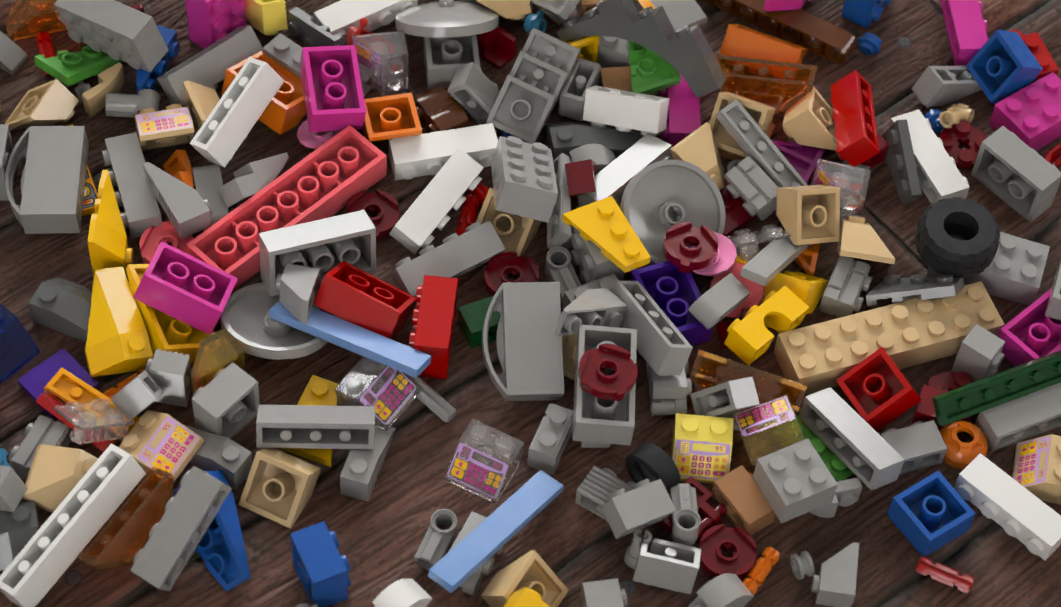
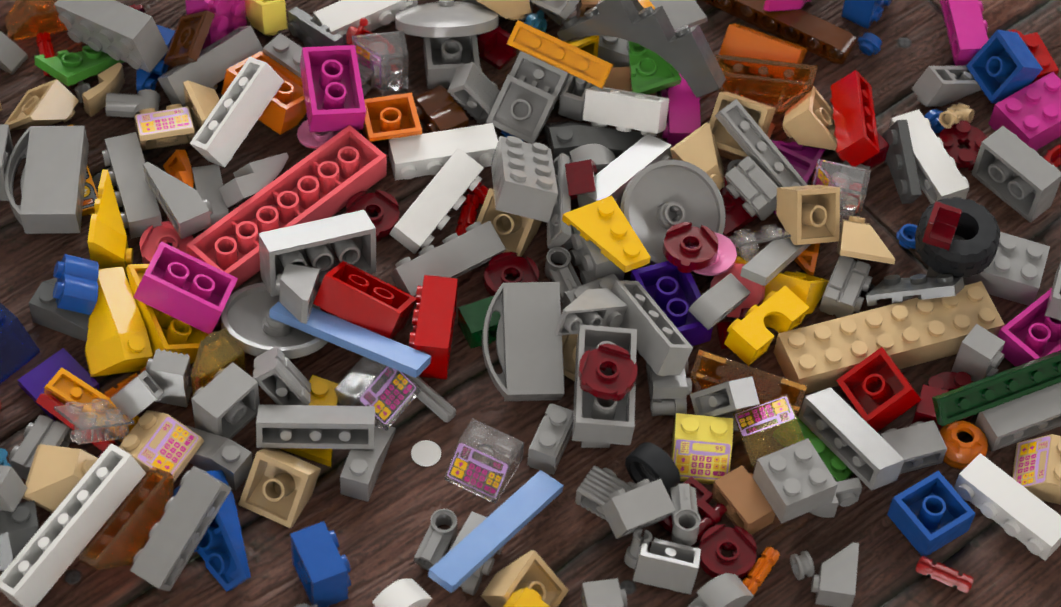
none -> blue brick [53,254,99,315]
none -> reddish brown tile [164,10,215,67]
none -> light grey brick [253,347,311,405]
none -> white sticker [411,440,441,467]
none -> light orange tile [507,20,613,89]
none -> blue plate [896,224,917,249]
none -> dark red panel [922,201,962,250]

